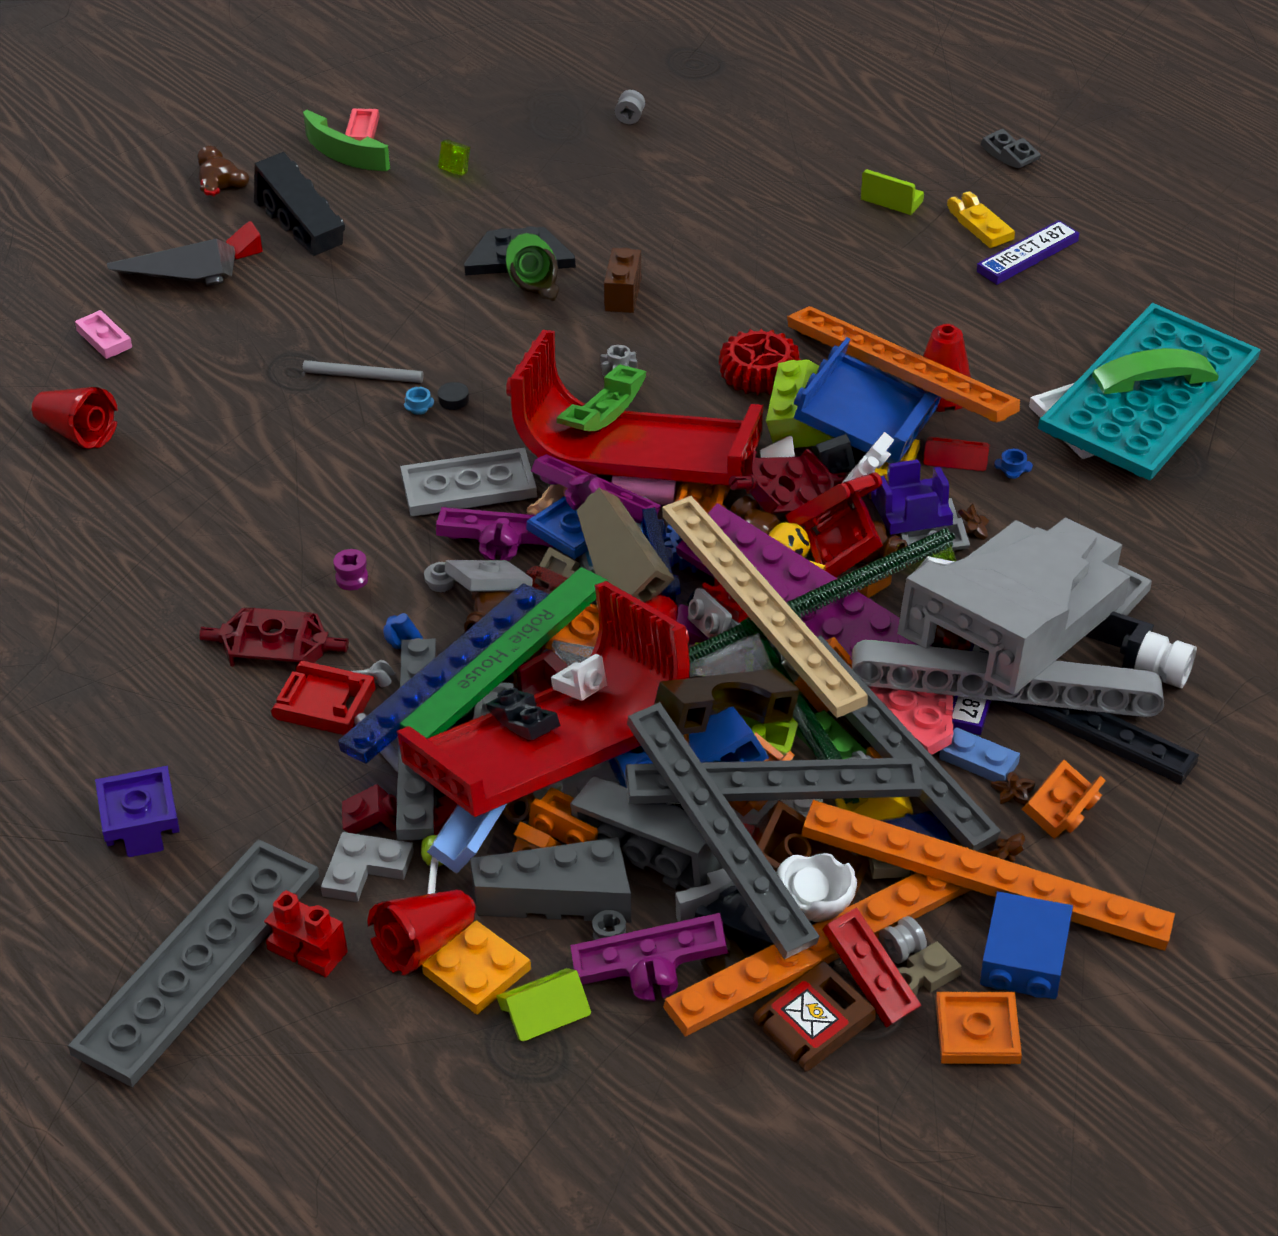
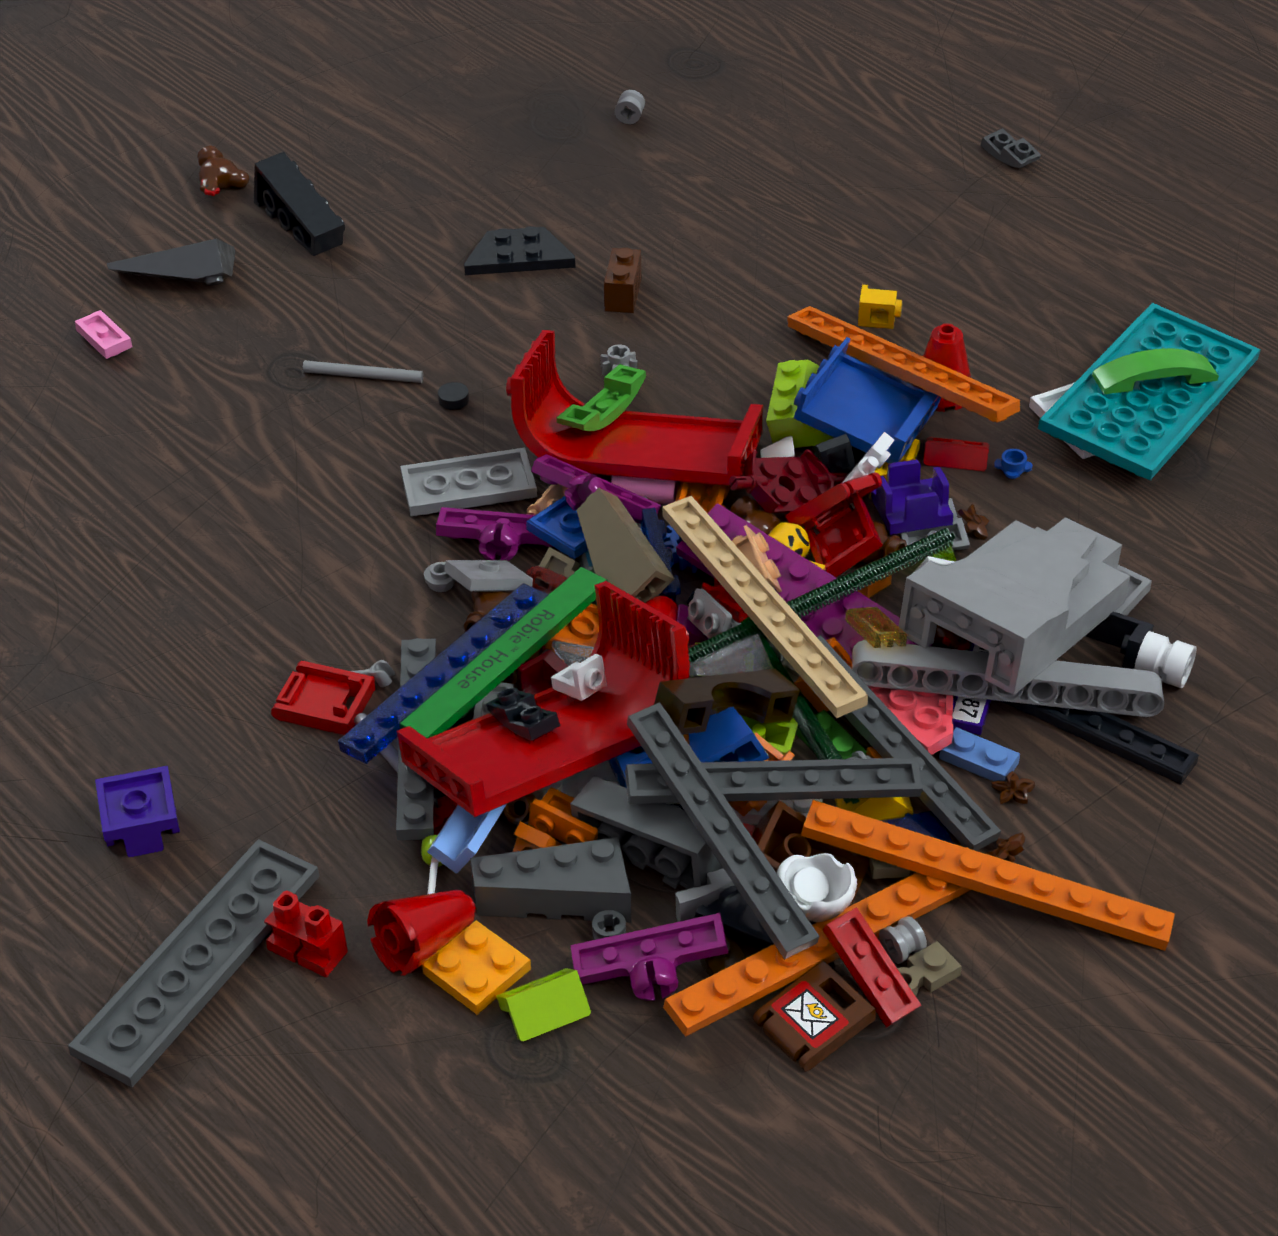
red cone [32,387,118,449] -> none
dark red plate [199,607,349,666] -> none
red slope [226,221,263,259] -> none
bright green slope [303,110,390,171] -> none
light grey plate [321,832,414,902] -> none
magenta wheel [333,549,368,591] -> none
dark red bracket [342,784,397,834] -> none
coral tile [345,108,379,141] -> none
blue plate [383,613,423,649] -> none
dark azure plate [404,387,434,415] -> none
clear neon green tile [438,140,470,175] -> none
bright green piece [506,233,559,301] -> none
red gear [719,328,801,396] -> none
lime panel [861,169,924,215] -> none
orange plate [936,992,1022,1064] -> none
yellow hinge [947,191,1015,249] -> none
tile [976,220,1079,285] -> none
blue panel [980,891,1073,999] -> none
orange bracket [1022,760,1106,839] -> none
none -> light nougat hinge [732,525,782,592]
none -> clear yellow tile [845,607,907,648]
none -> yellow brick [858,284,902,329]

